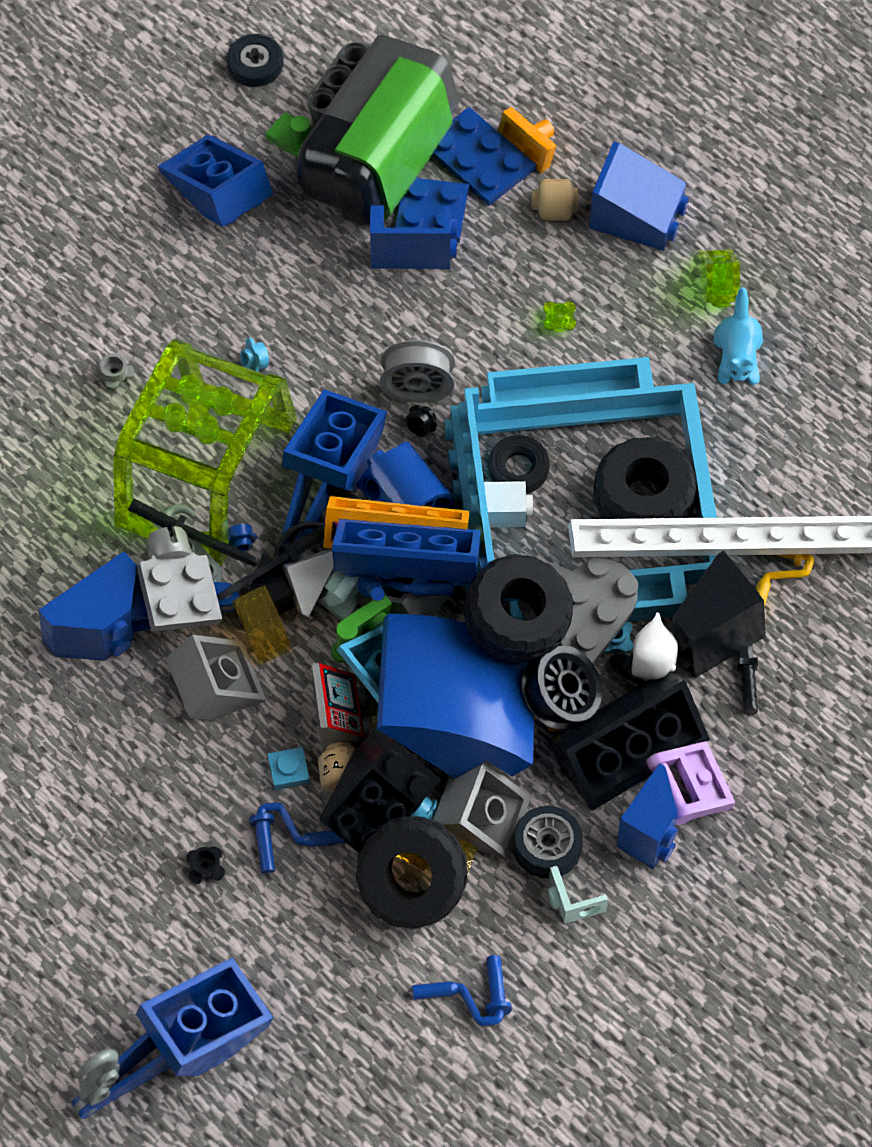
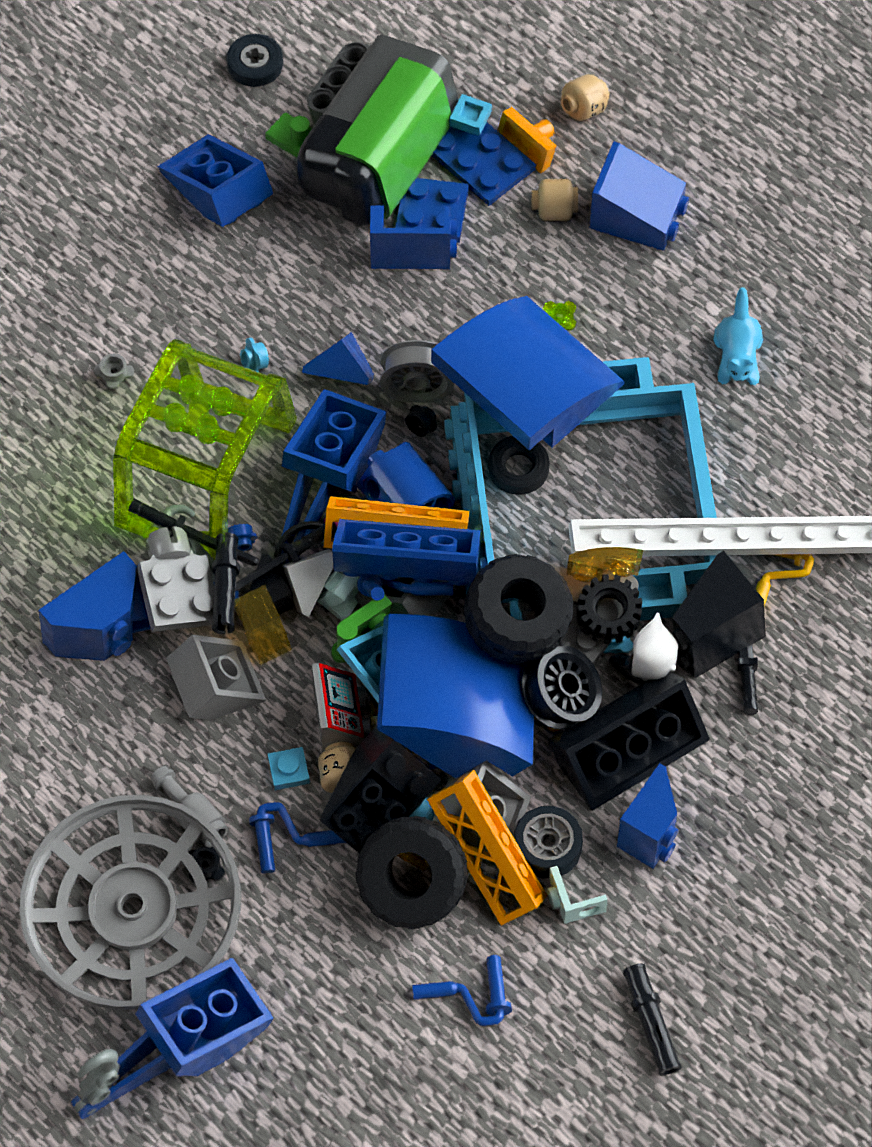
white brick [484,481,533,527] -> none
black tyre [594,437,697,519] -> none
lavender plate [647,742,736,825] -> none
clear neon green slope [699,249,740,307] -> none
none -> light grey dish [20,795,241,1010]
none -> light grey piece [150,766,228,847]
none -> black pin [211,532,240,634]
none -> blue slope [302,332,374,385]
none -> light orange fence [427,770,548,926]
none -> blue slope [431,296,624,450]
none -> medium azure plate [450,94,492,136]
none -> tan head [561,74,609,121]
none -> clear yellow slope [566,547,643,582]
none -> black tyre [576,574,642,644]
none -> black pin [623,963,682,1076]

